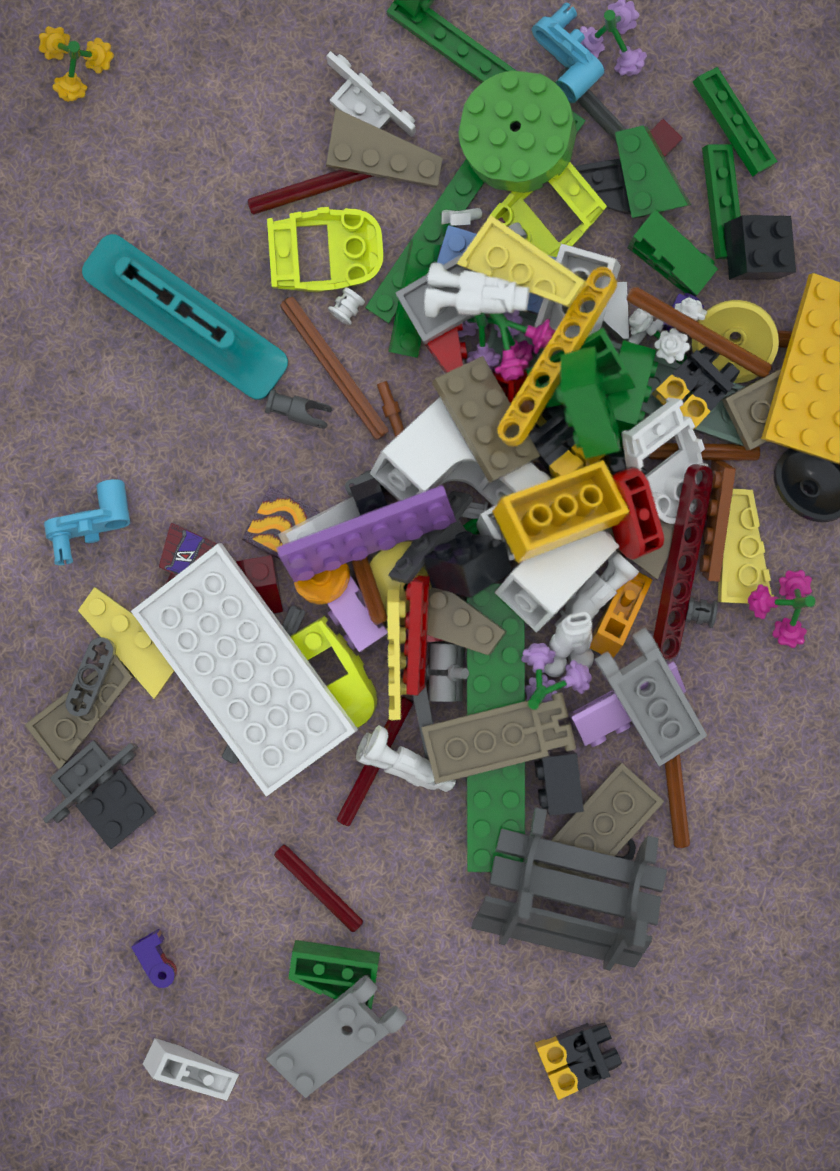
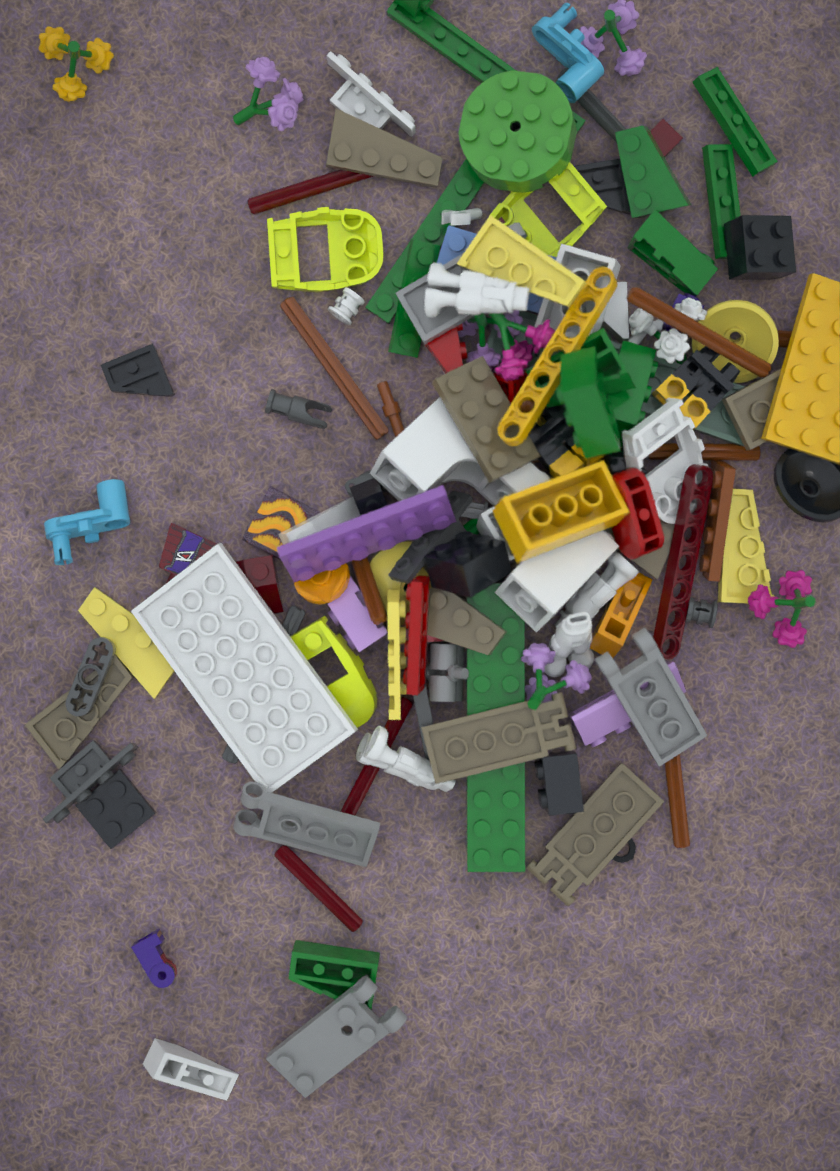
teal piece [82,234,288,400] -> none
dark grey piece [471,808,667,971] -> none
black hips [535,1022,622,1100] -> none
none -> black wing [100,343,175,397]
none -> lavender plant [233,57,303,131]
none -> light grey hinge [233,782,380,867]

